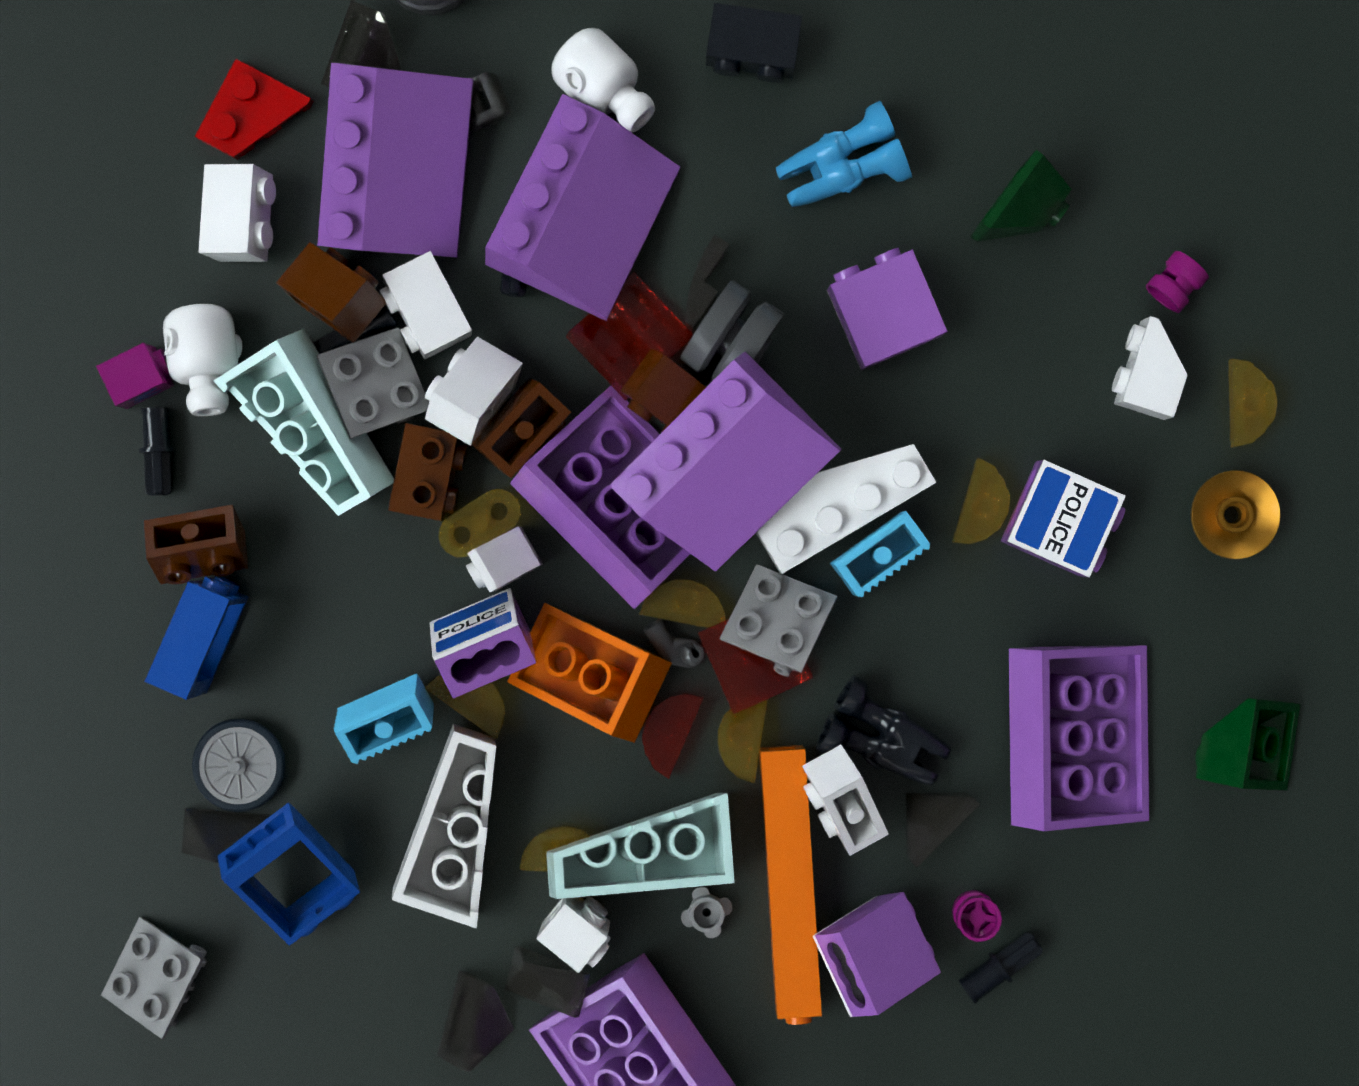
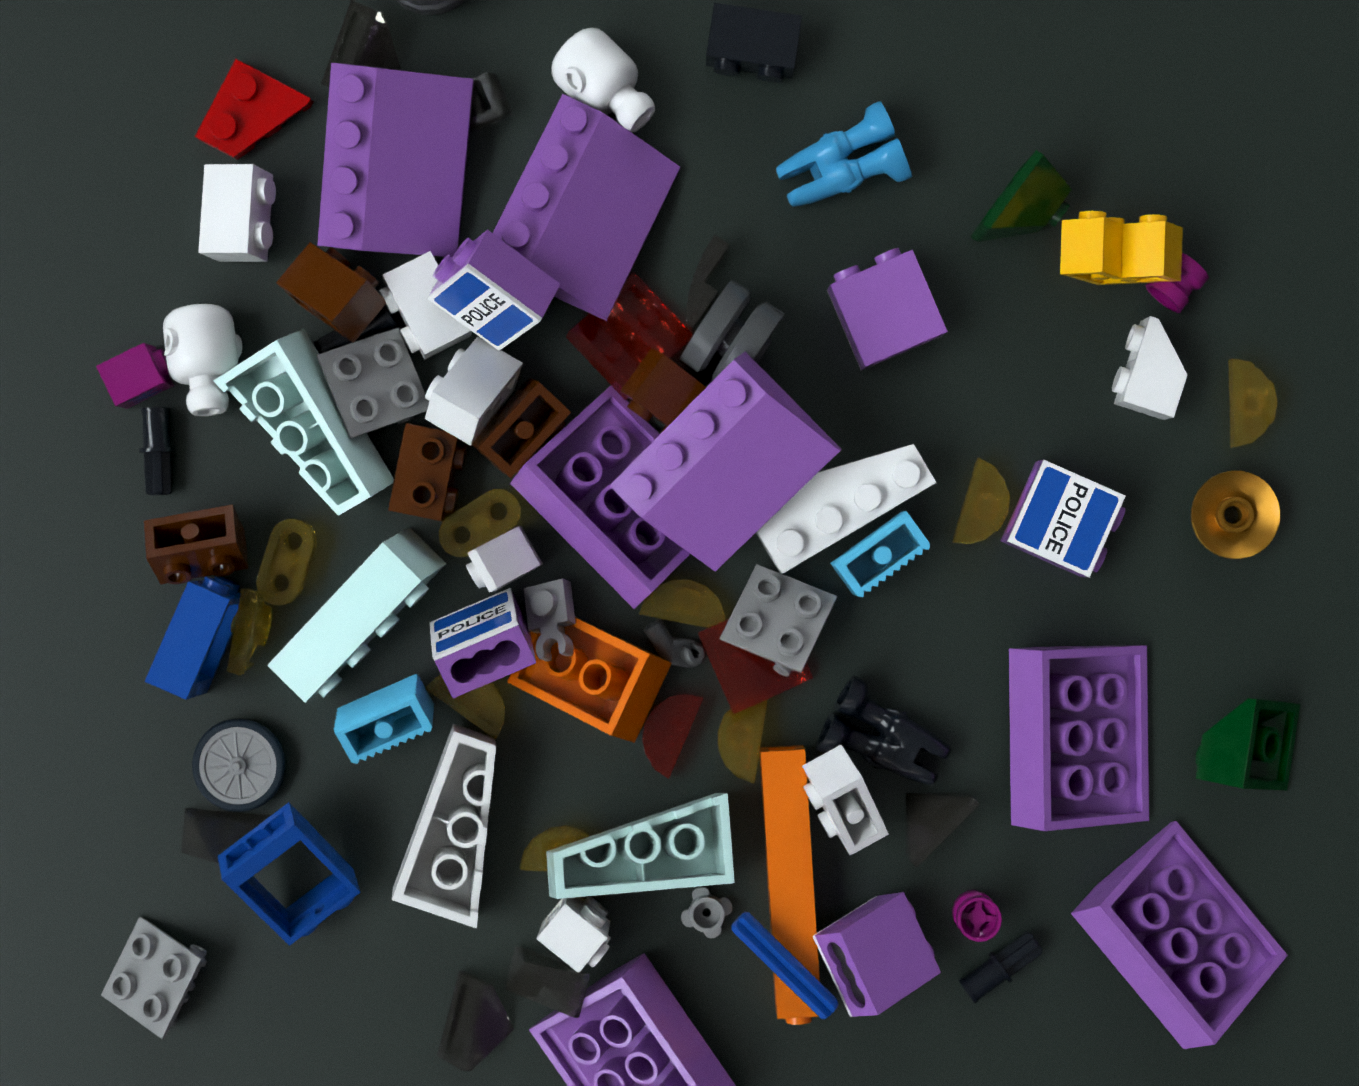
none -> clear yellow plate [227,588,272,676]
none -> clear yellow plate [256,519,317,605]
none -> light aqua wedge [267,527,446,703]
none -> piece [427,229,560,351]
none -> light grey plate [524,578,576,662]
none -> blue axle [731,912,839,1019]
none -> yellow brick [1060,211,1183,285]
none -> medium lavender slope [1071,821,1288,1049]

